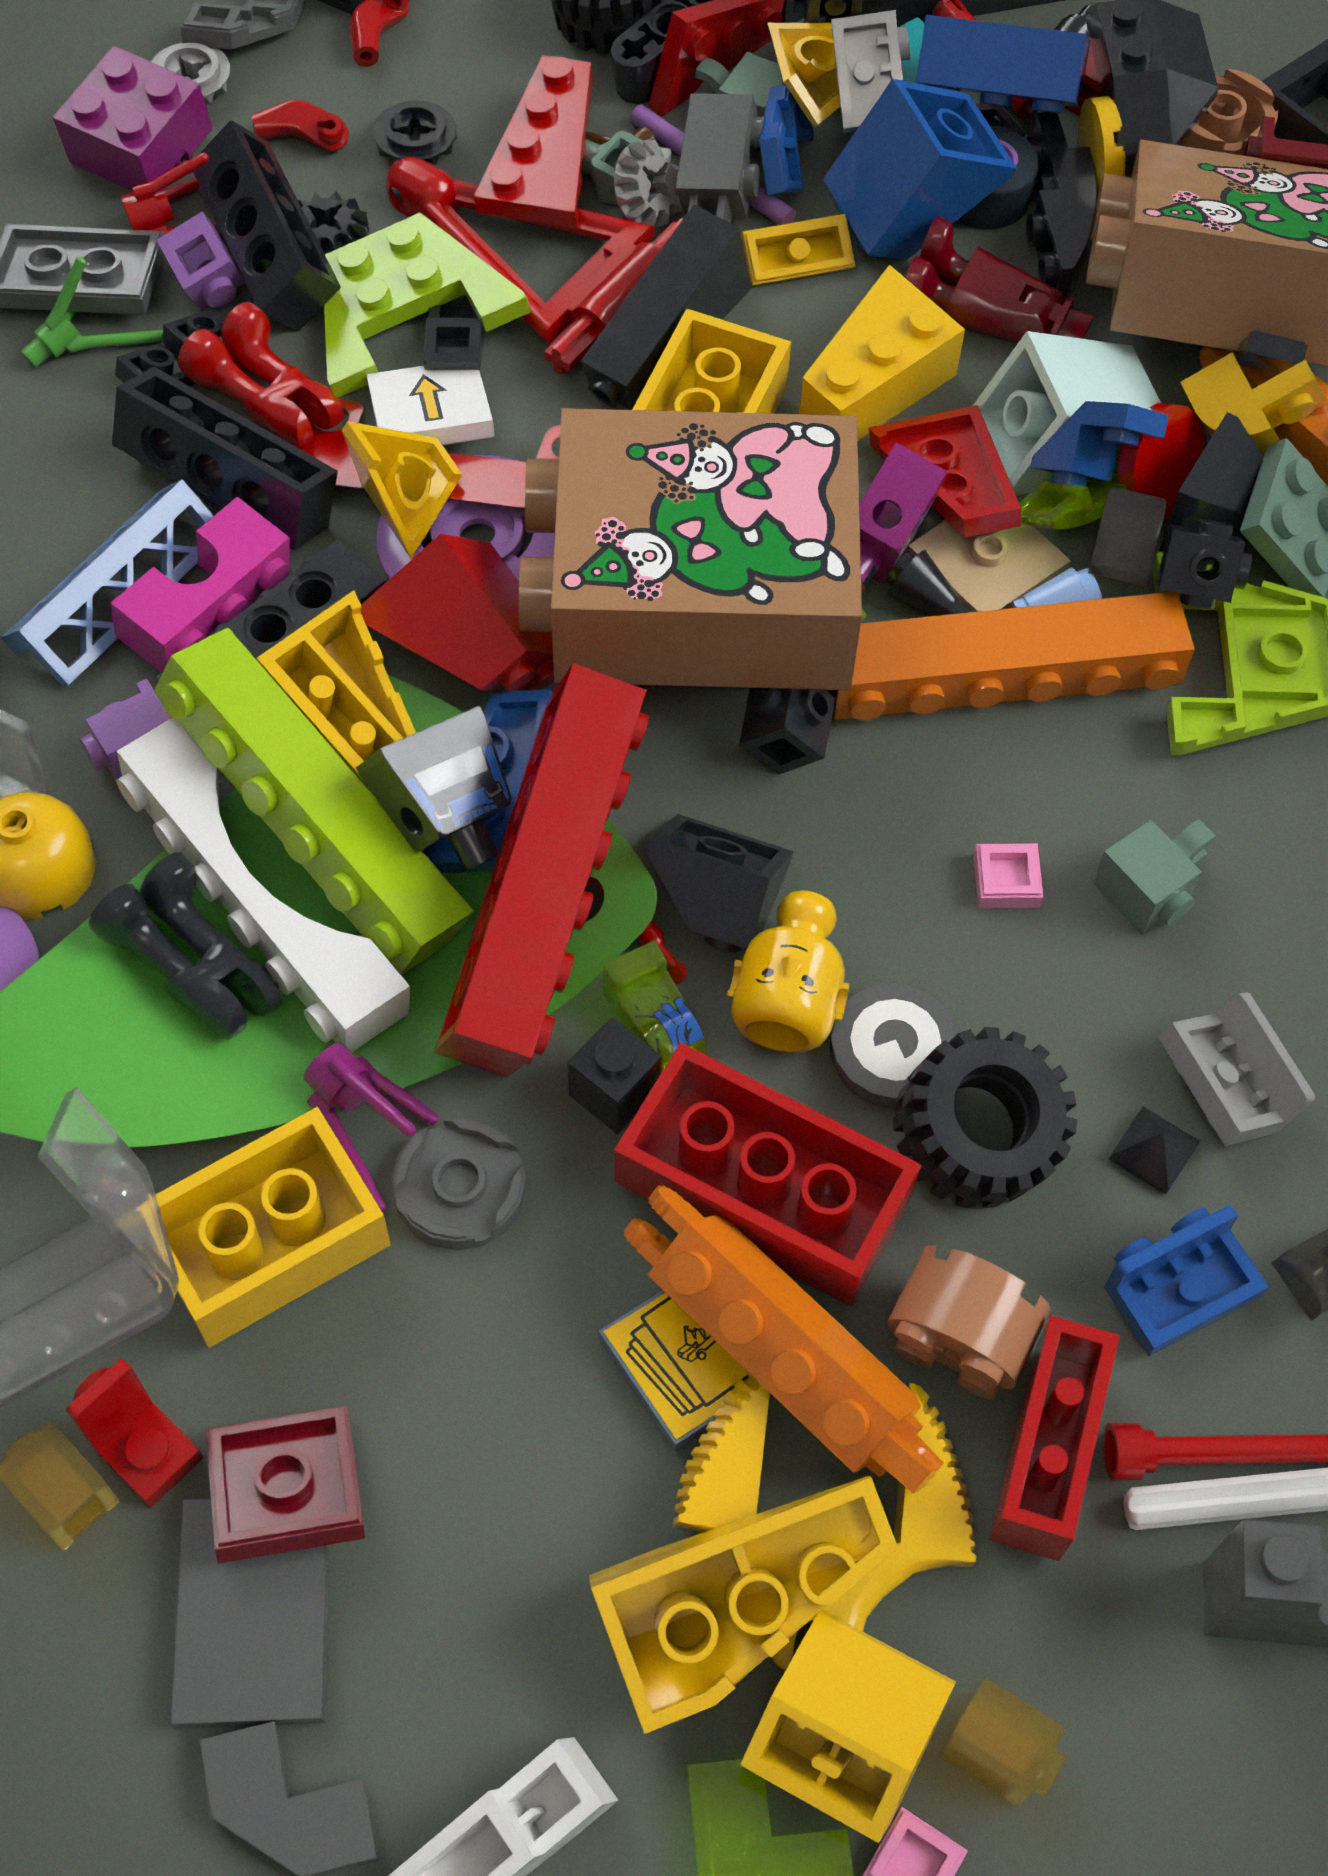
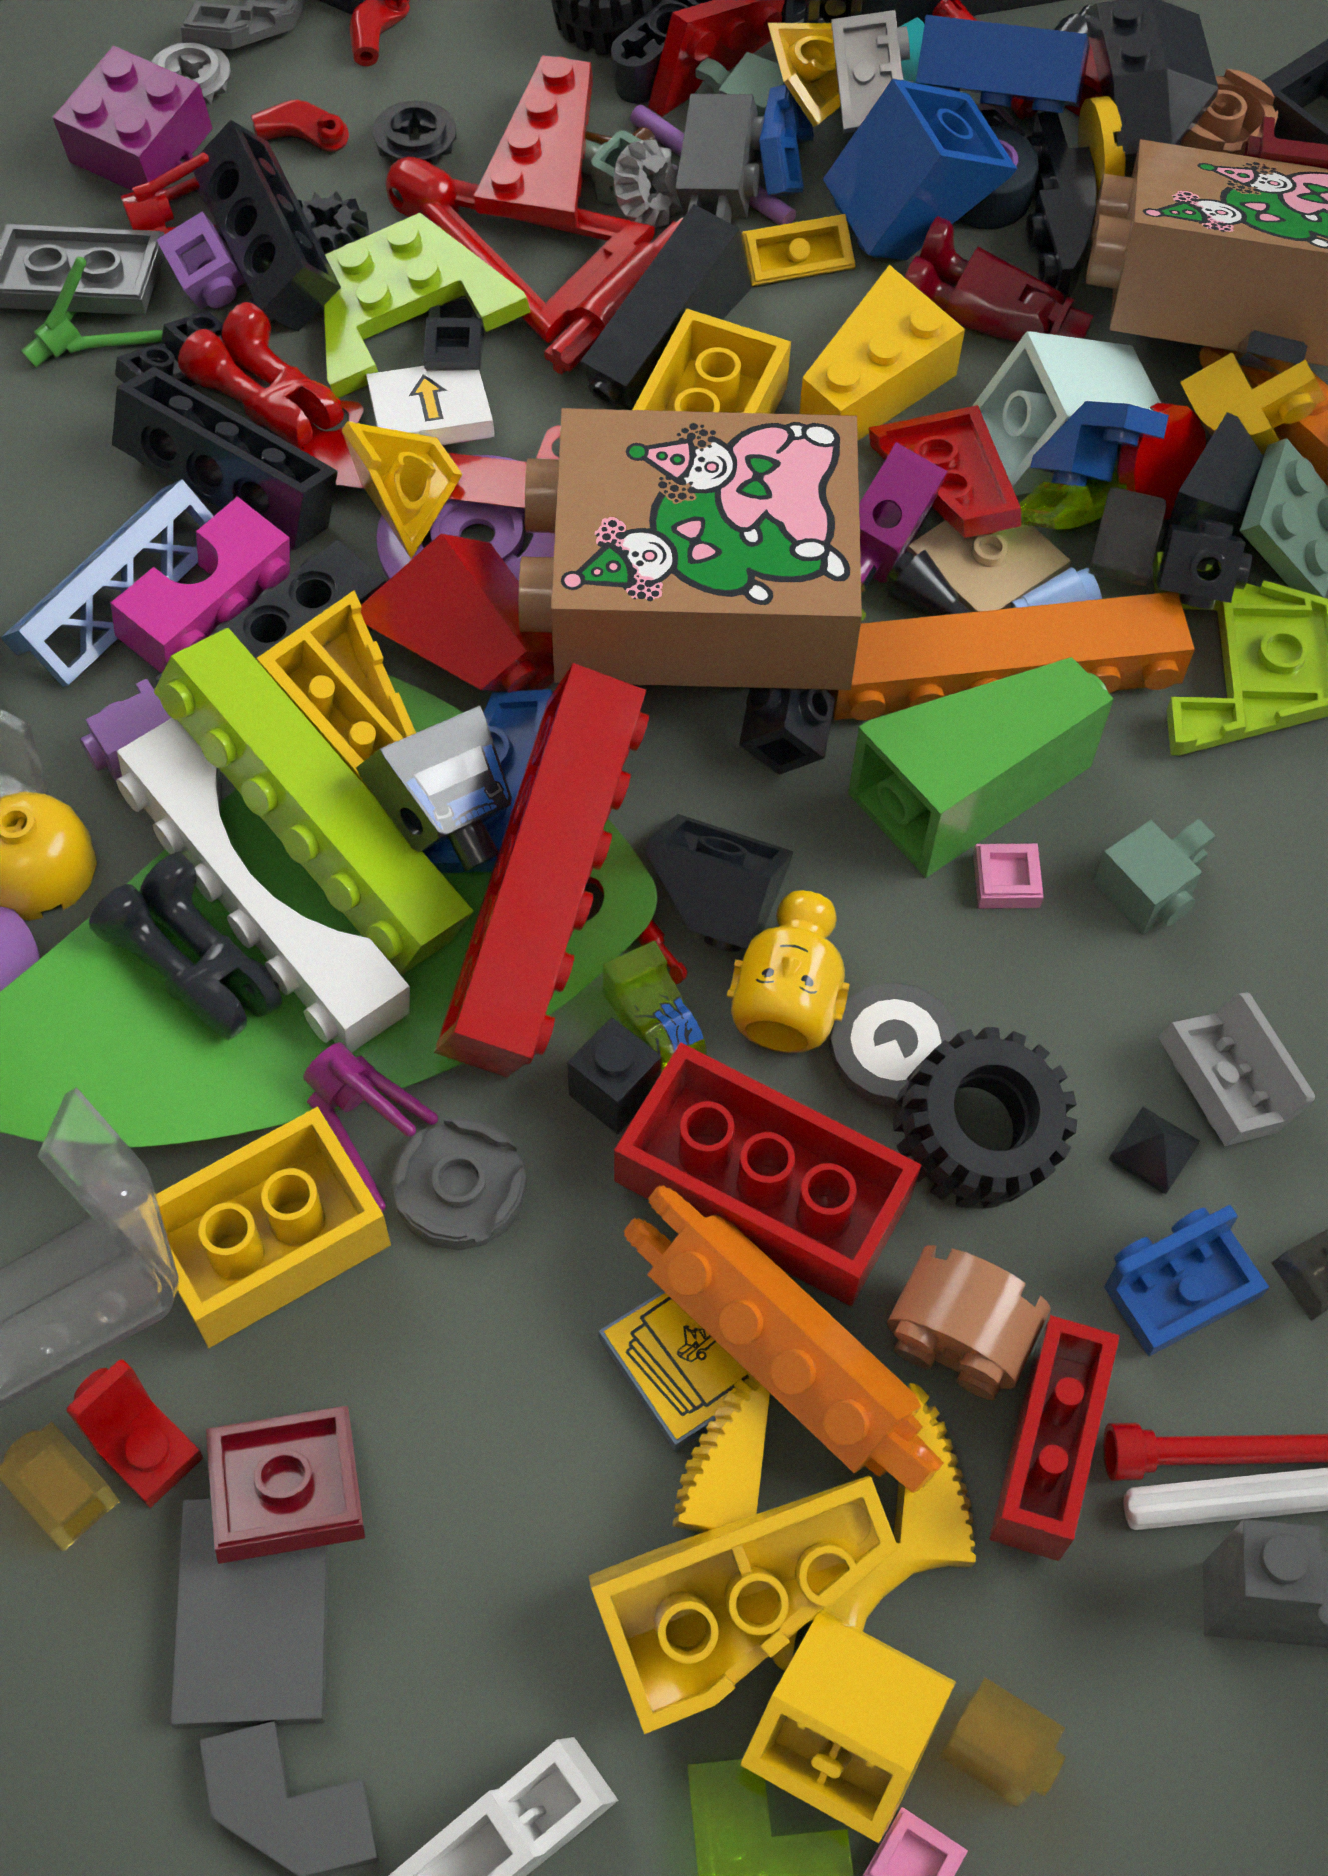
none -> bright green slope [848,657,1114,878]

